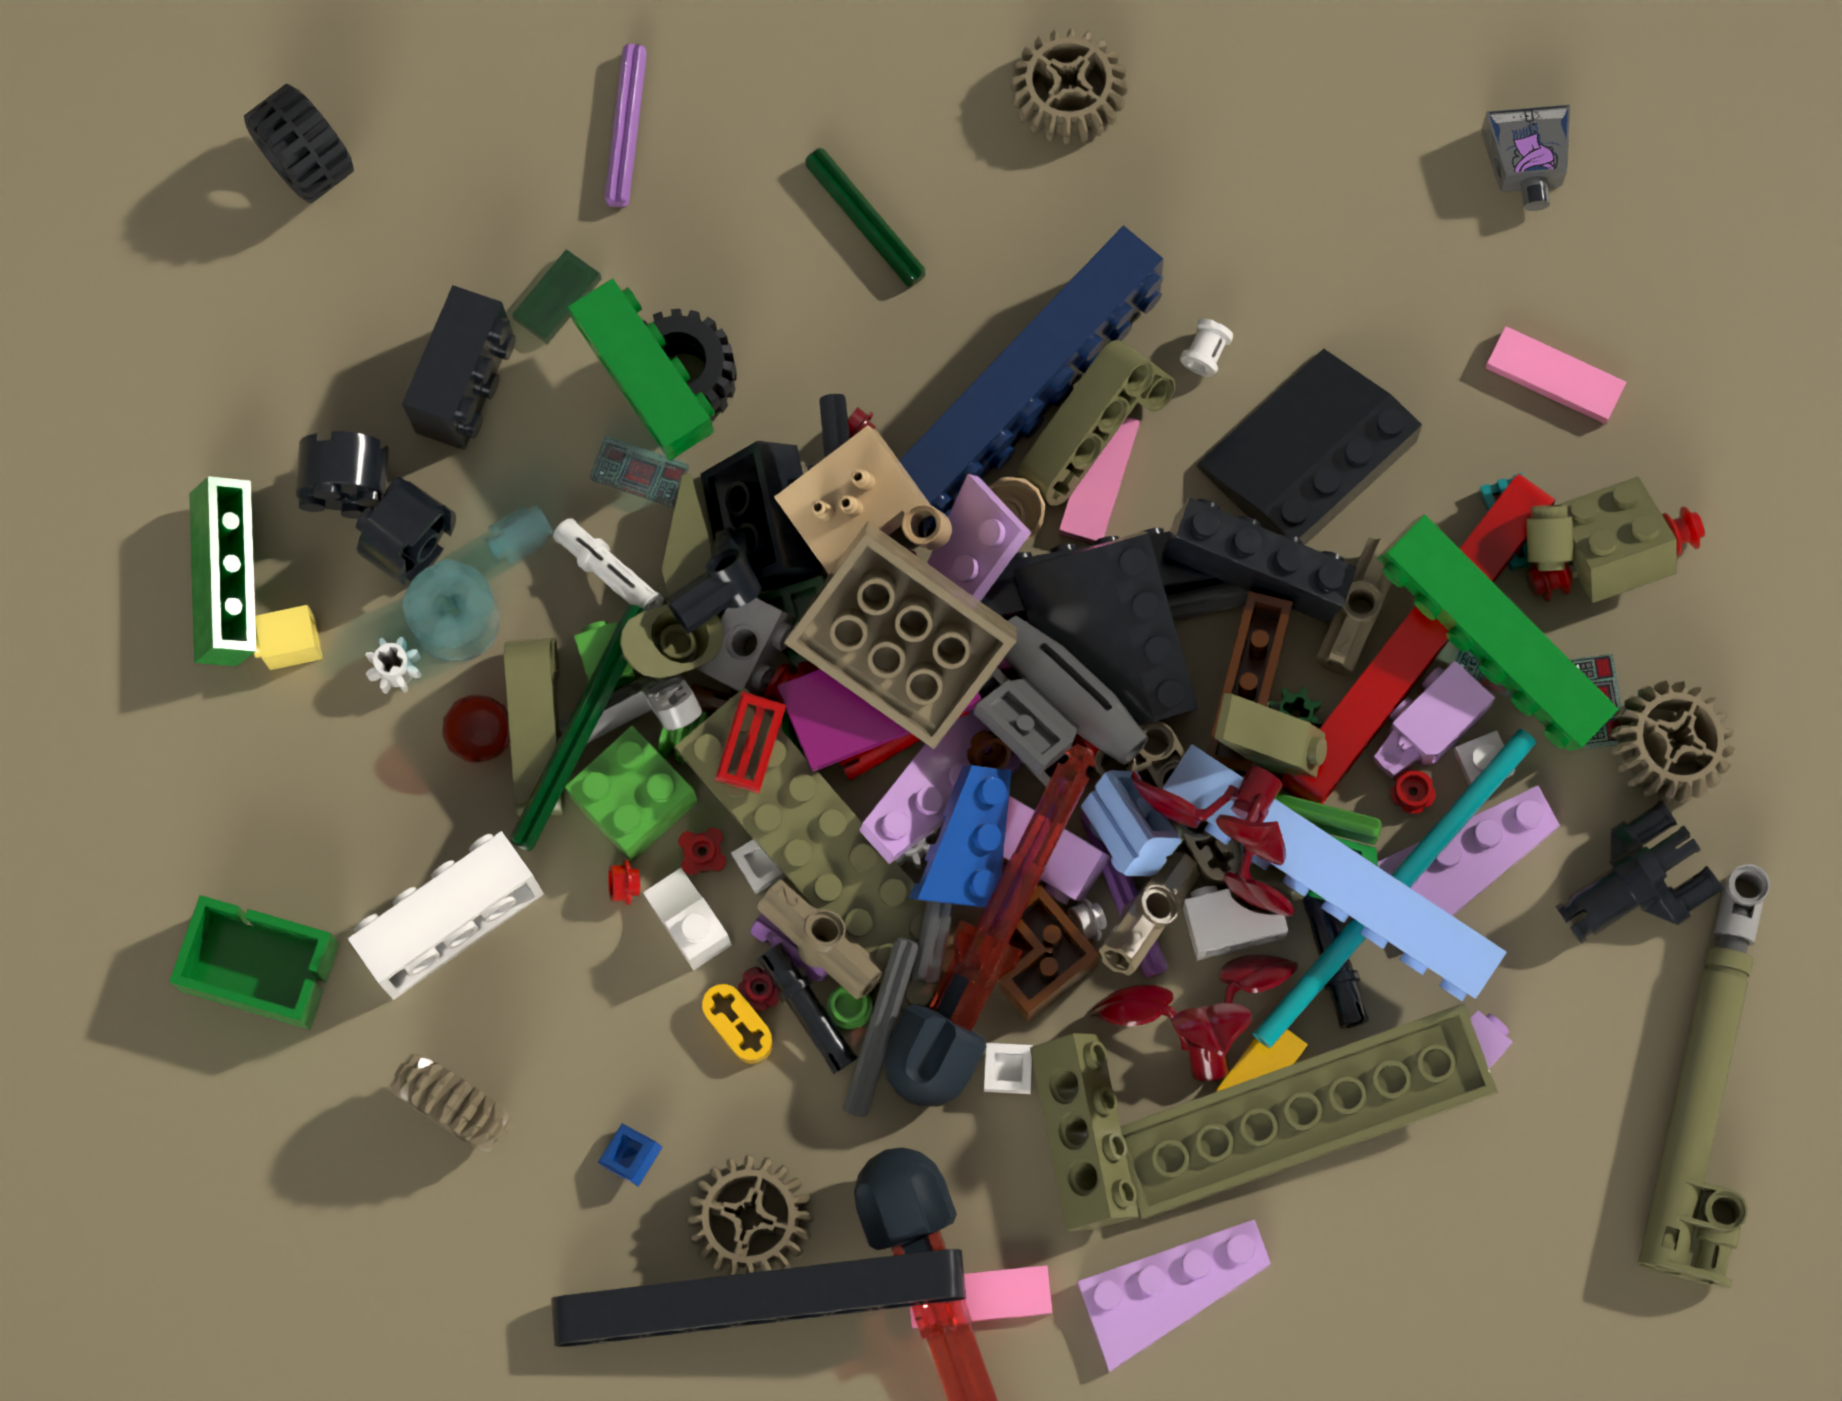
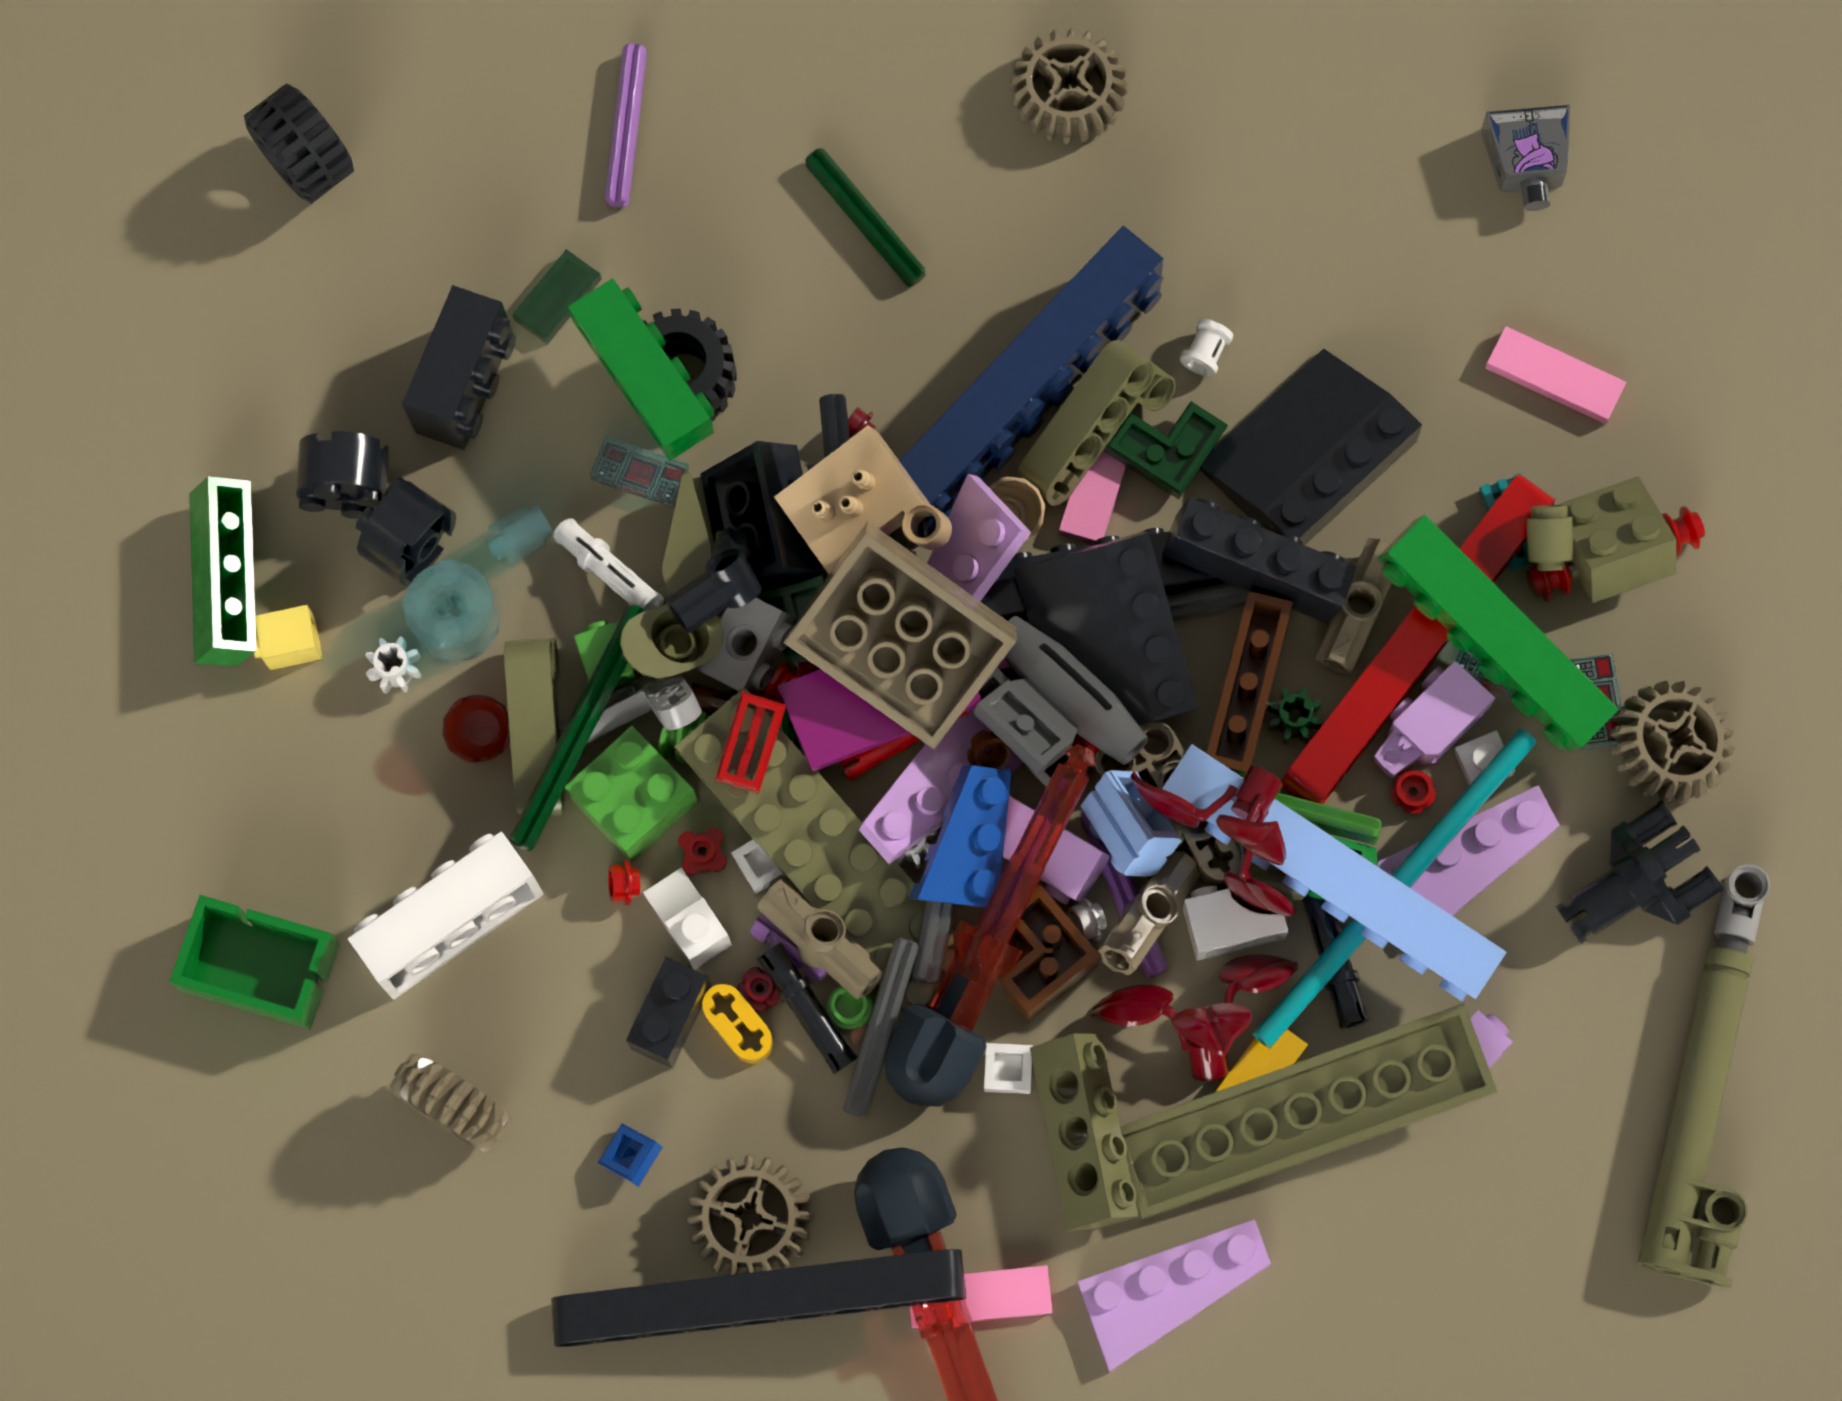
olive slope [1214,693,1327,778] -> none
none -> black brick [626,957,712,1068]
none -> dark green tile [1104,401,1228,500]

